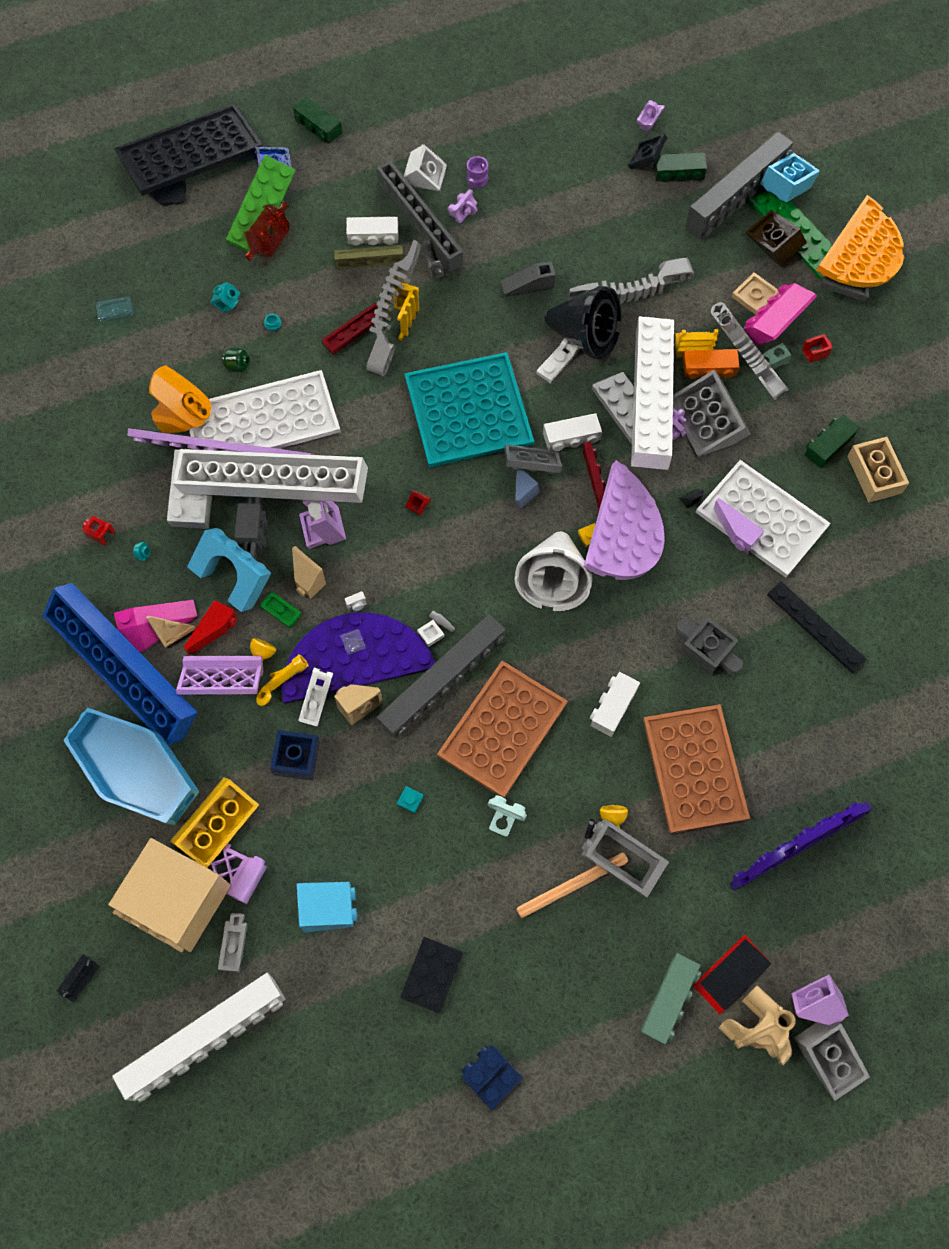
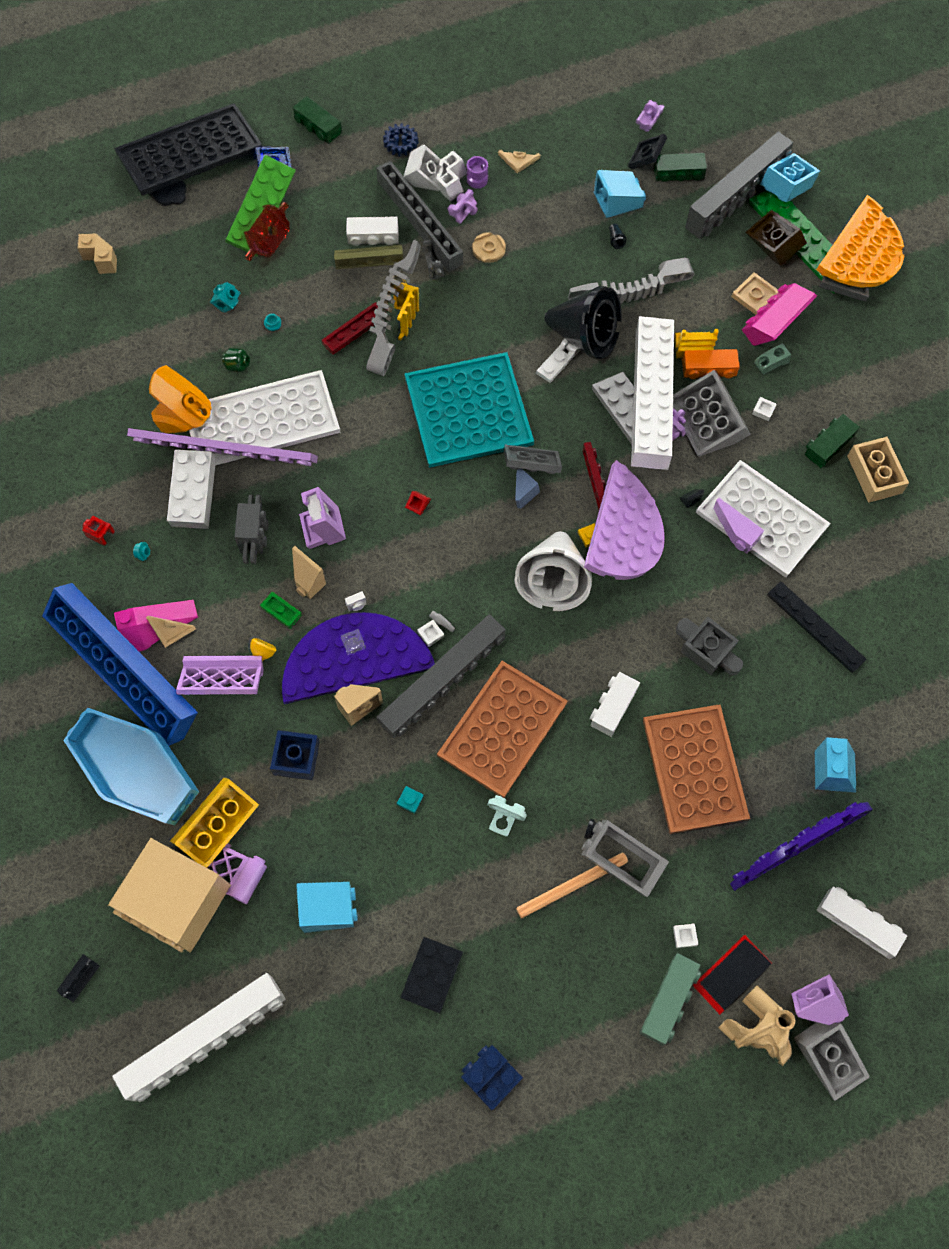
clear light blue plate [96,296,134,321] -> none
white brick [173,449,368,503] -> none
red slope [183,600,237,655] -> none
medium azure arch [187,528,271,612] -> none
light grey hinge [218,913,247,973] -> none
yellow plant [256,654,309,706] -> none
white plate [298,668,333,726] -> none
dark grey slope [501,261,556,296] -> none
white brick [543,413,602,451] -> none
yellow brick [600,805,628,828] -> none
light grey piece [711,302,788,400] -> none
red window [802,334,832,363] -> none
none -> tan brick [78,234,117,274]
none -> dark blue gear [383,123,418,156]
none -> white brick [436,151,467,202]
none -> tan tile [472,232,506,263]
none -> tan tile [498,150,541,173]
none -> medium azure slope [594,170,646,218]
none -> black cone [609,224,627,249]
none -> white plate [673,924,698,948]
none -> white plate [752,397,777,421]
none -> medium azure slope [815,738,856,793]
none -> white brick [817,886,907,959]

